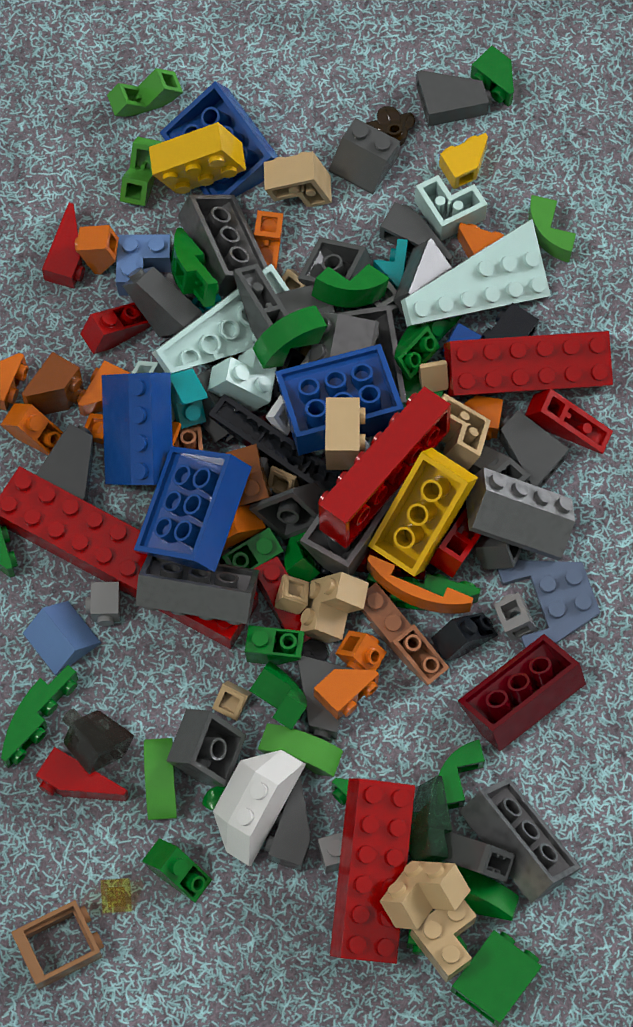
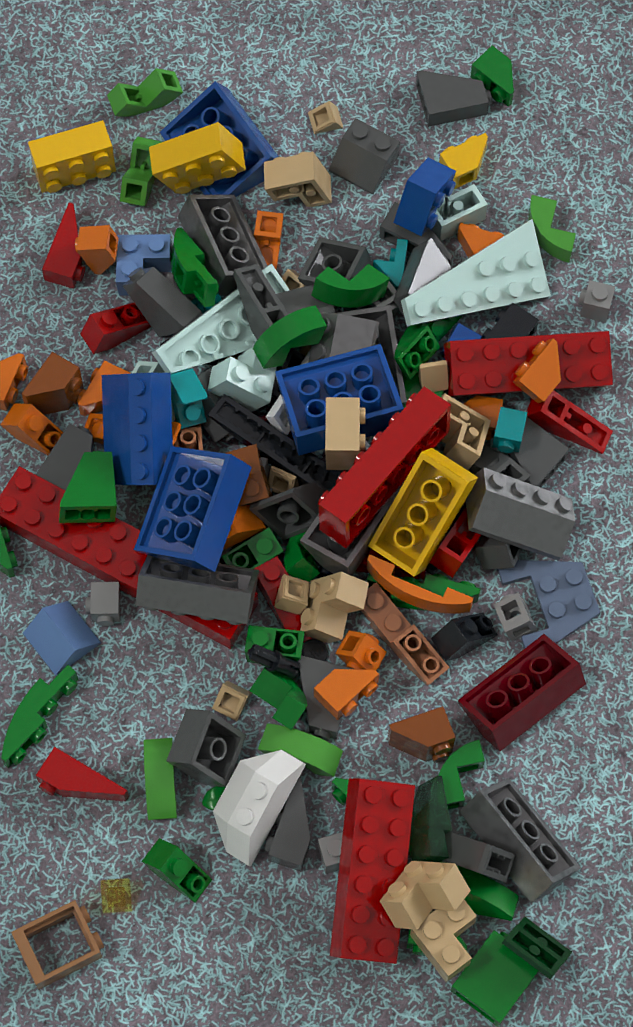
clear smoke torso [62,708,134,774] -> none
dark brown plate [366,106,415,146] -> none
none -> yellow brick [28,120,116,193]
none -> green slope [59,451,117,523]
none -> black axle [247,644,300,678]
none -> tan slope [308,101,343,134]
none -> dark orange slope [387,706,456,763]
none -> blue brick [393,157,456,236]
none -> teal brick [492,407,528,453]
none -> dark green slope [502,916,572,980]
none -> orange slope [513,338,561,403]
none -> light grey brick [578,280,615,323]

